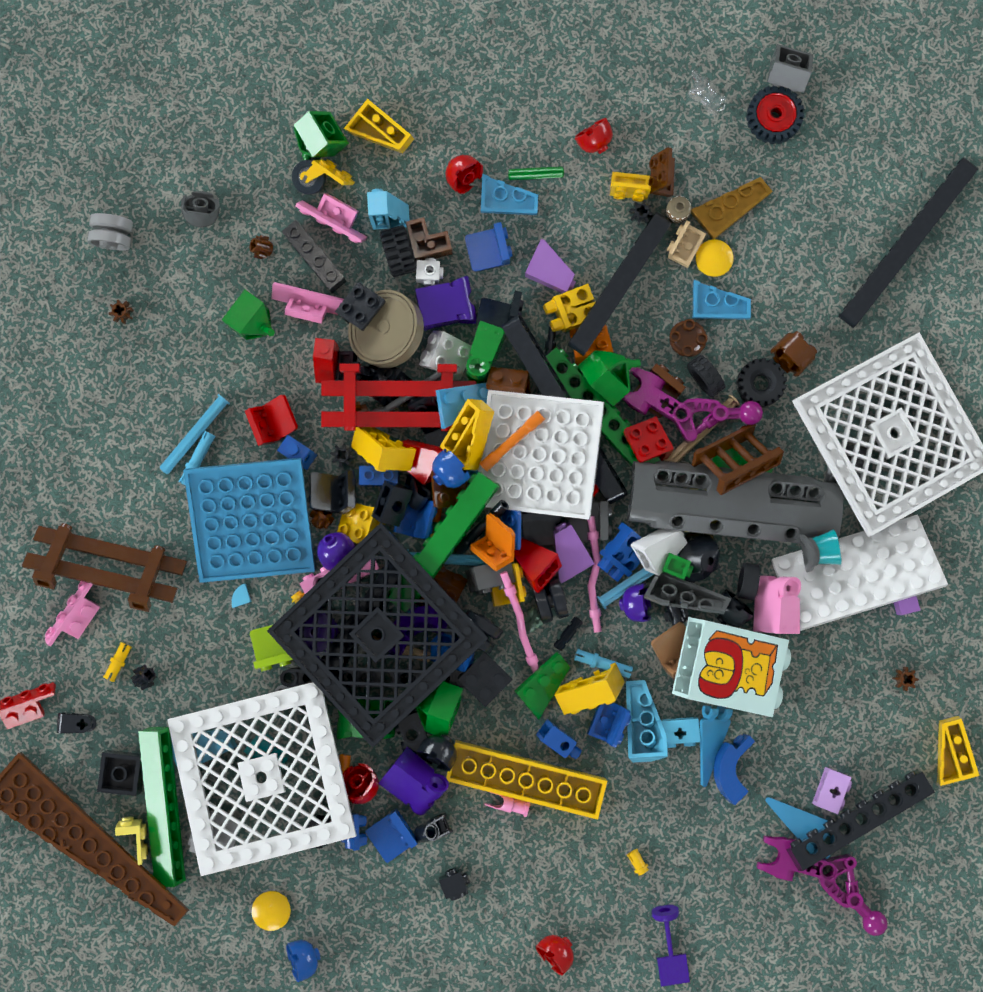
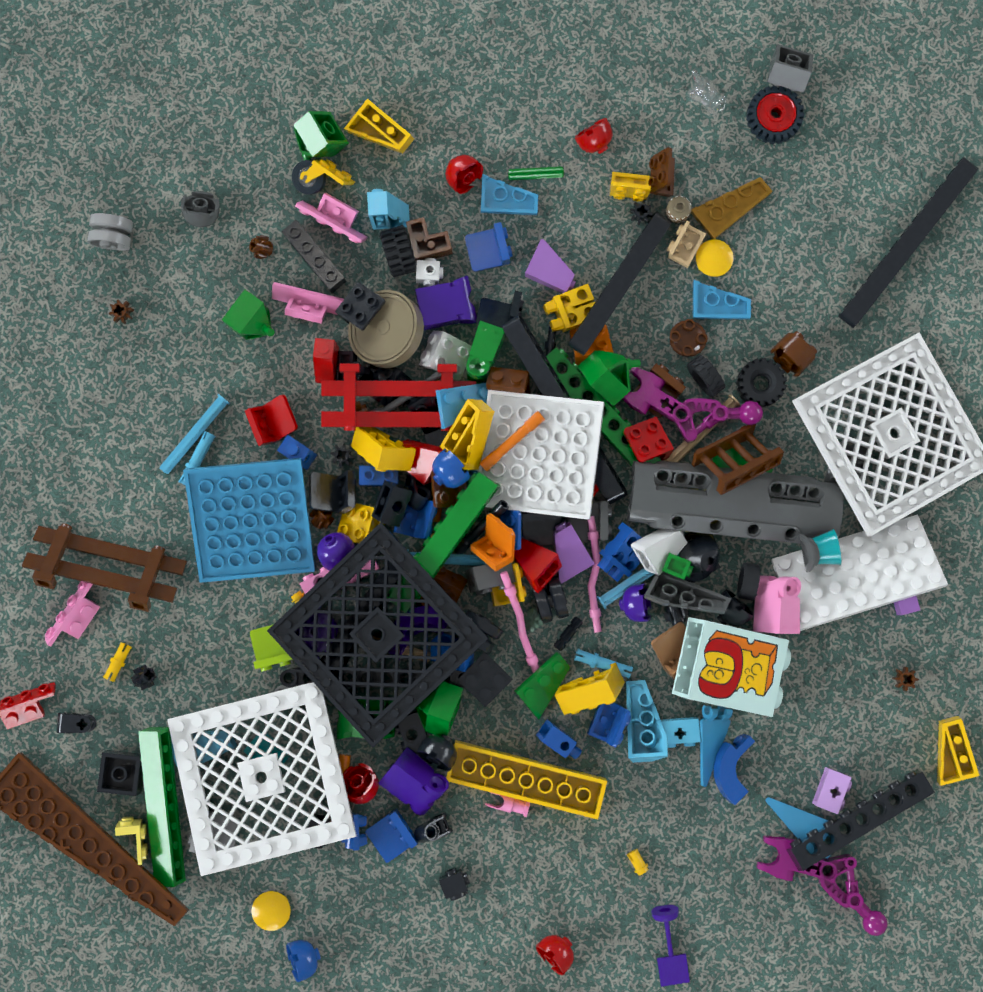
medium azure tile [232,584,252,608] -> none

